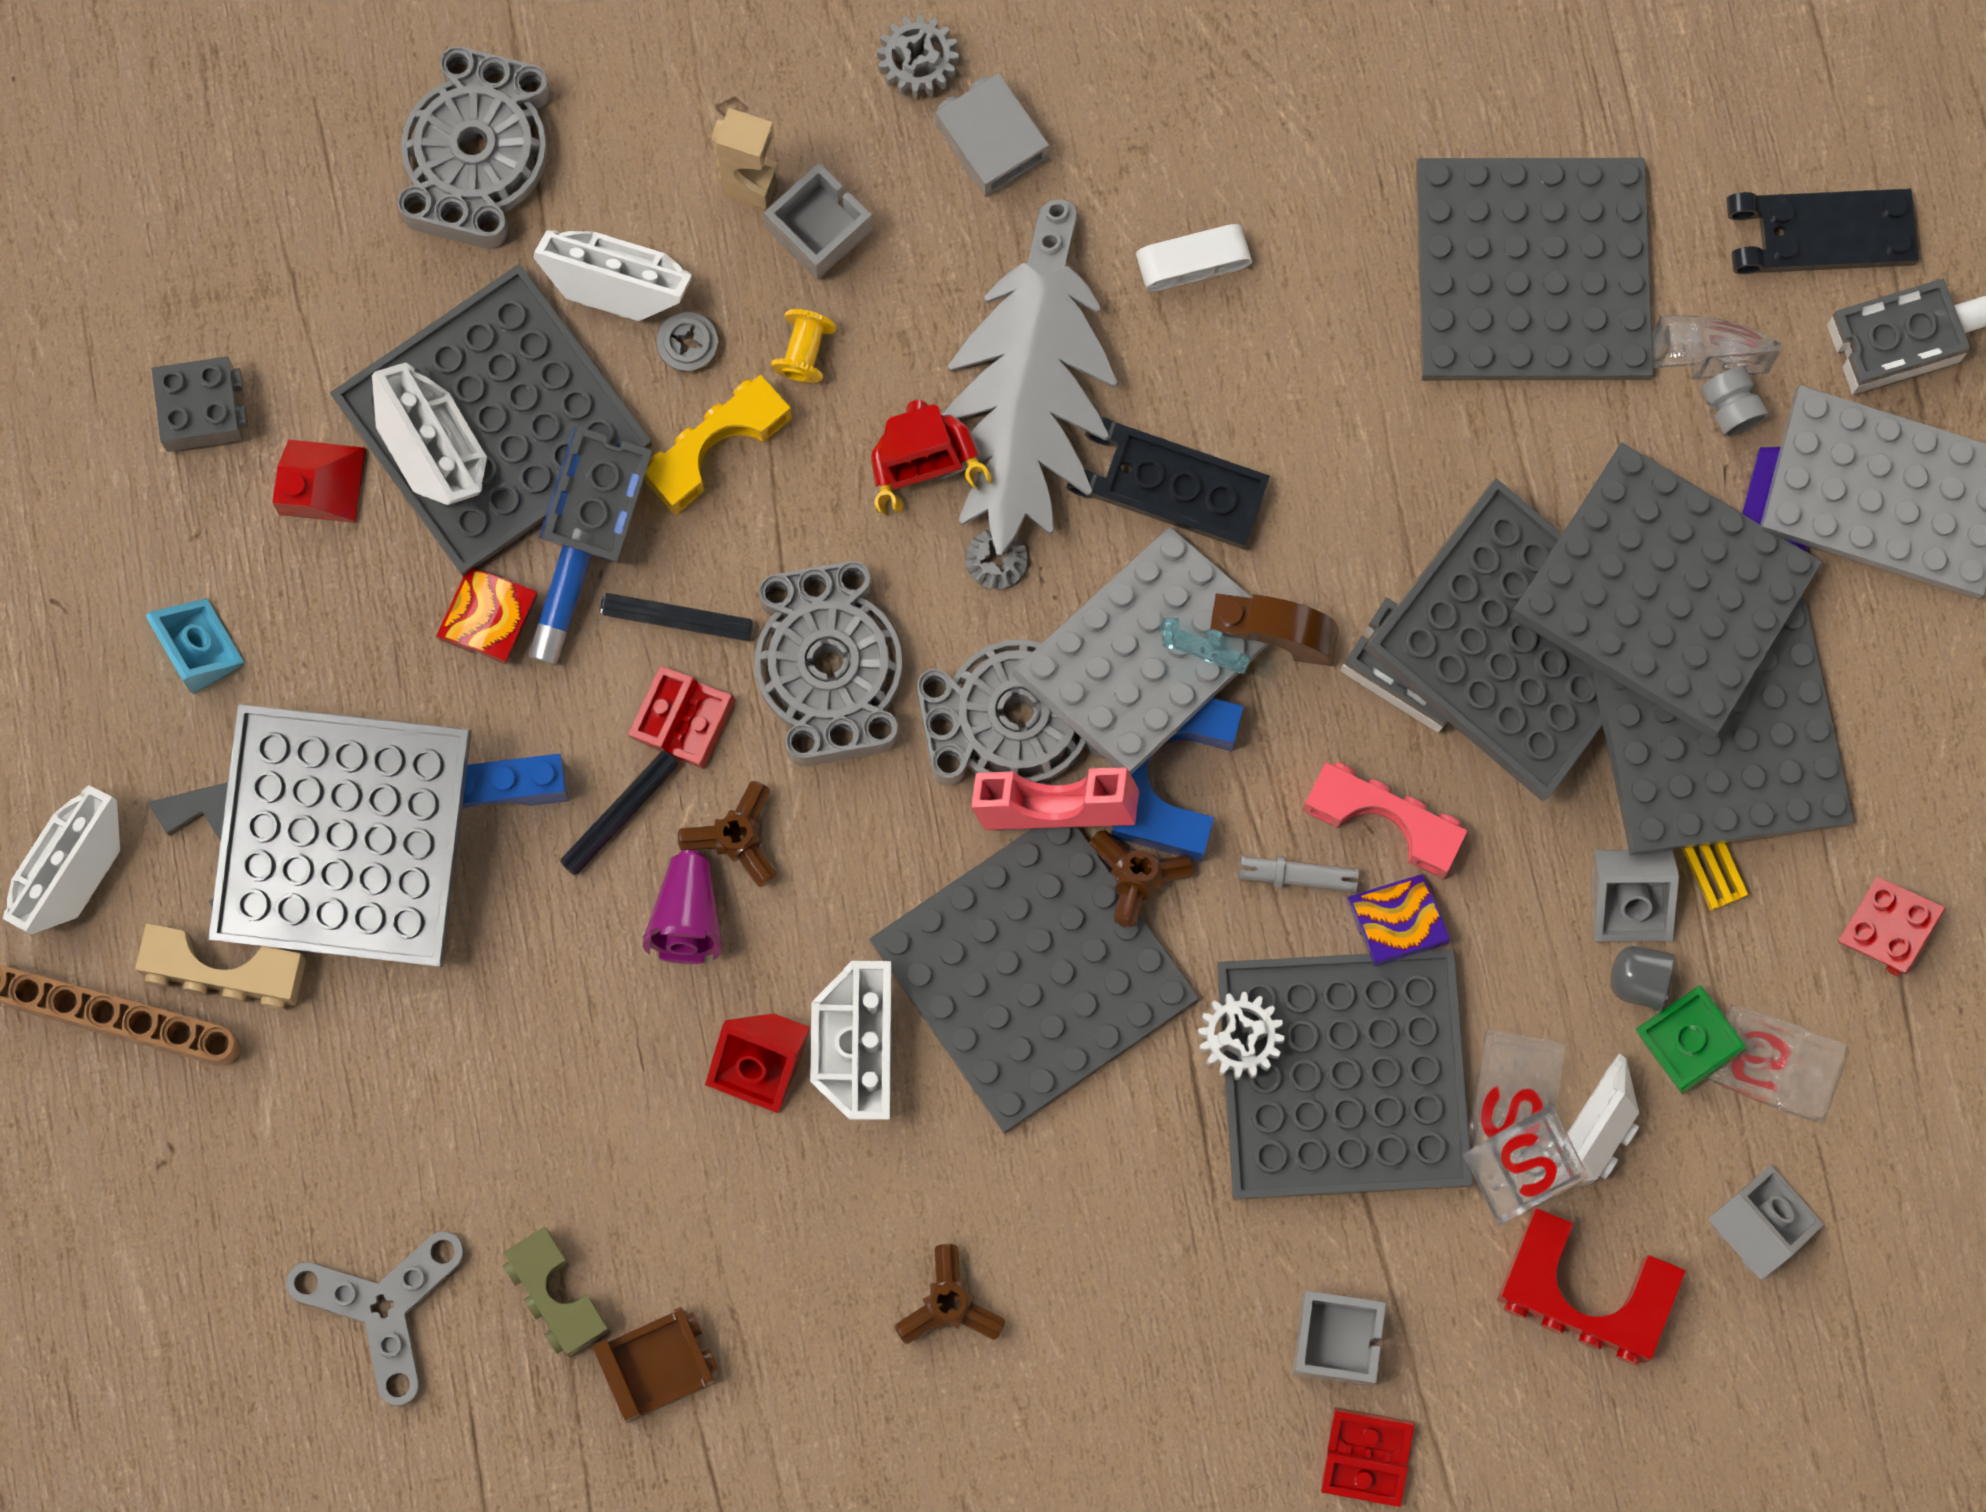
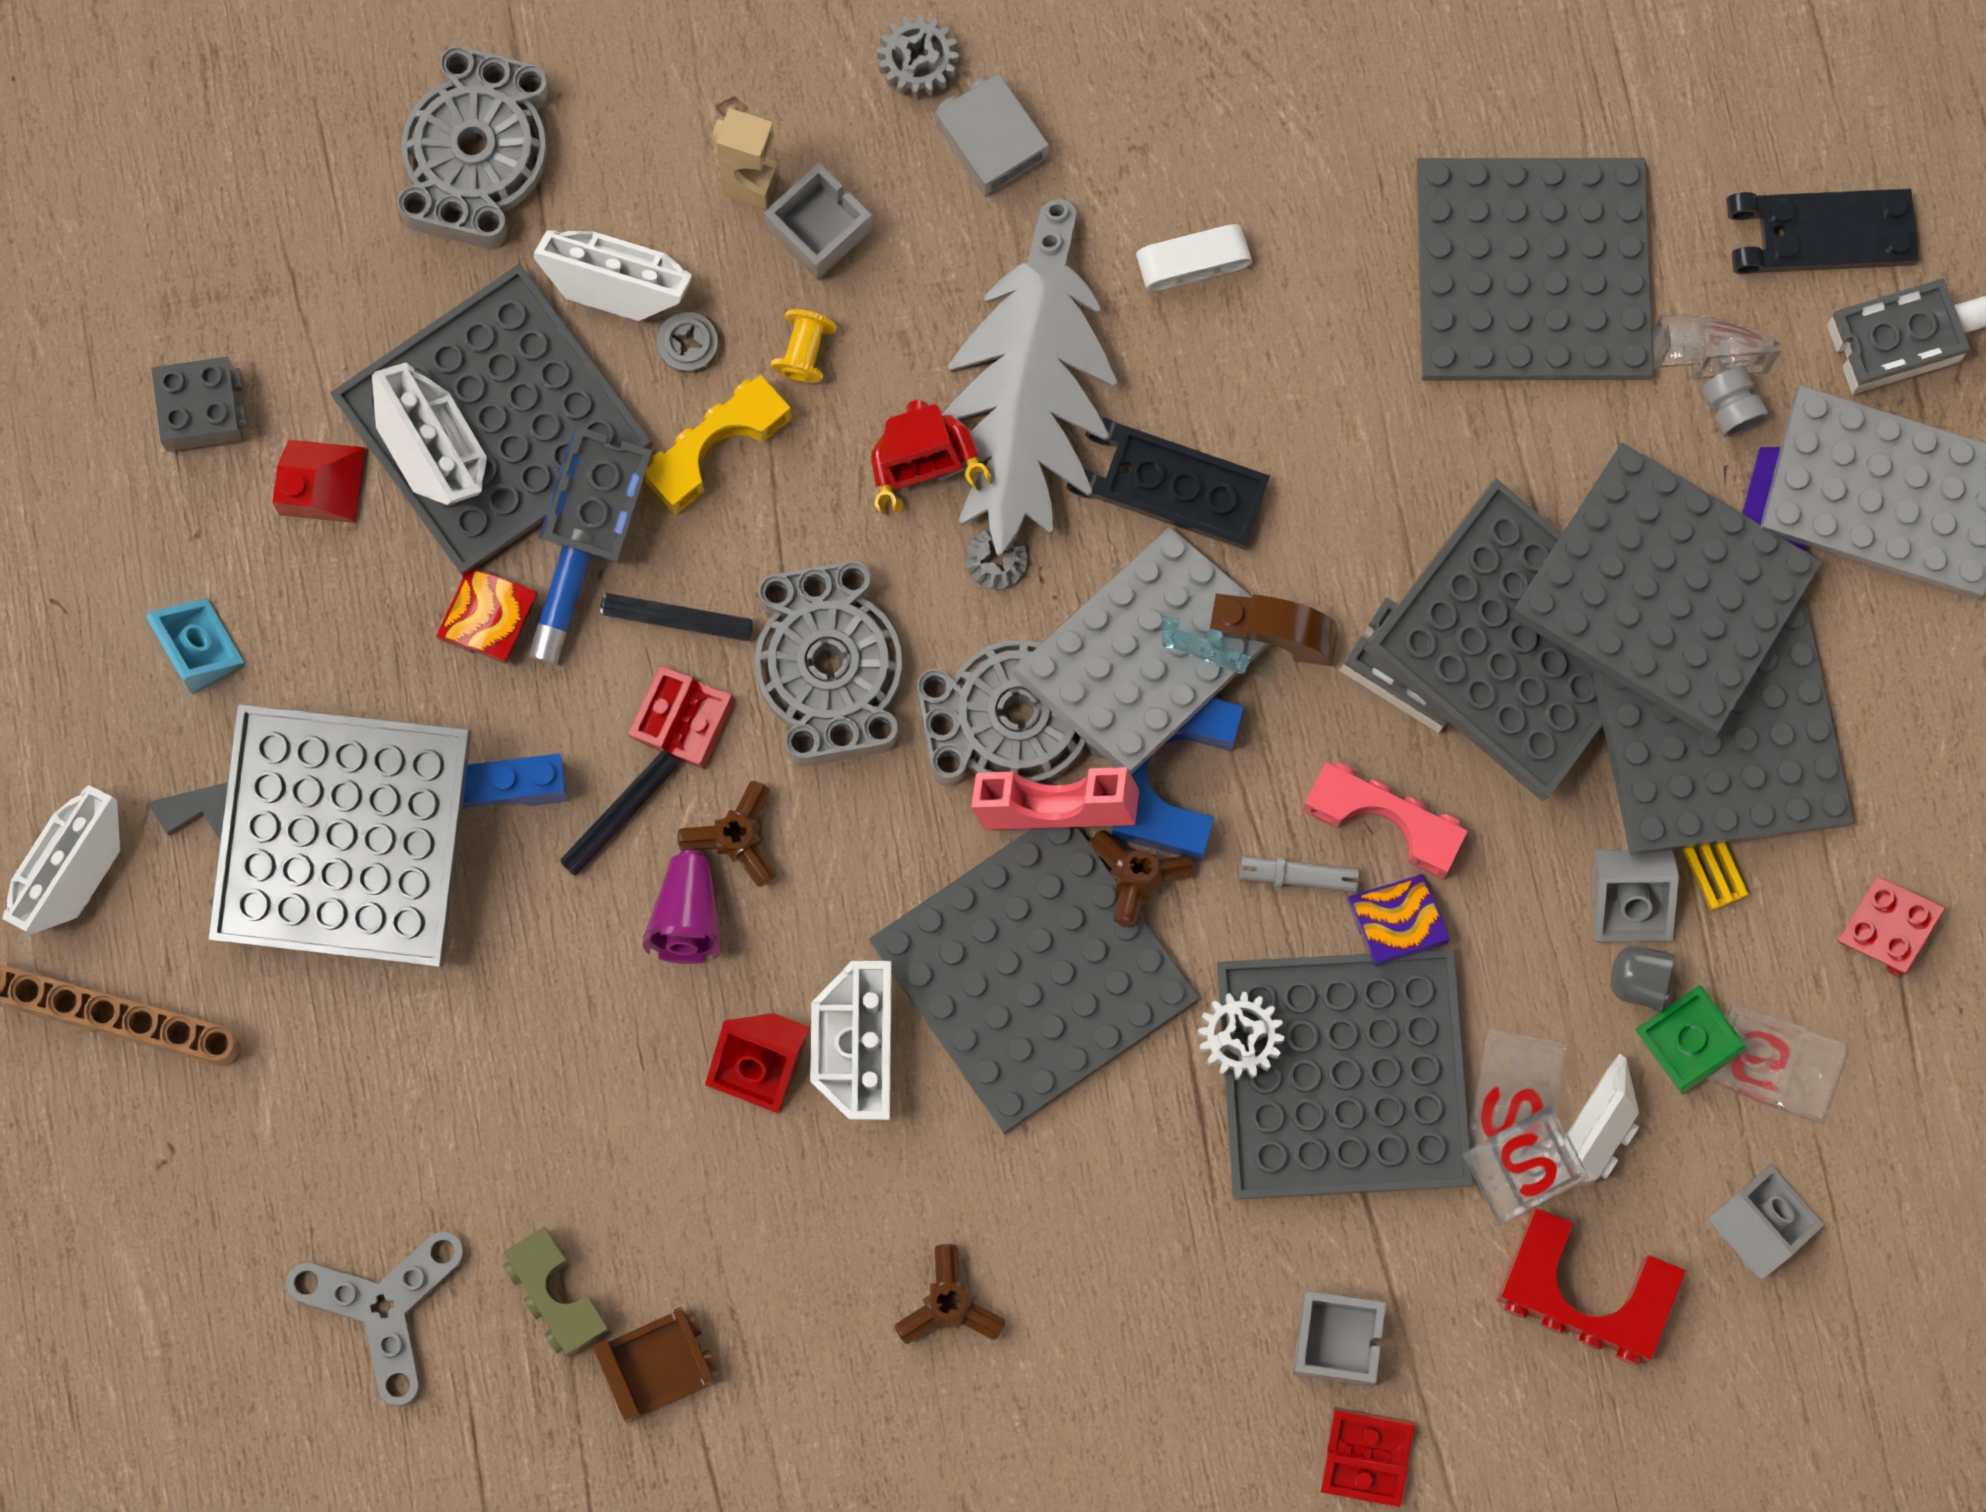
tan arch [135,923,306,1010] -> none

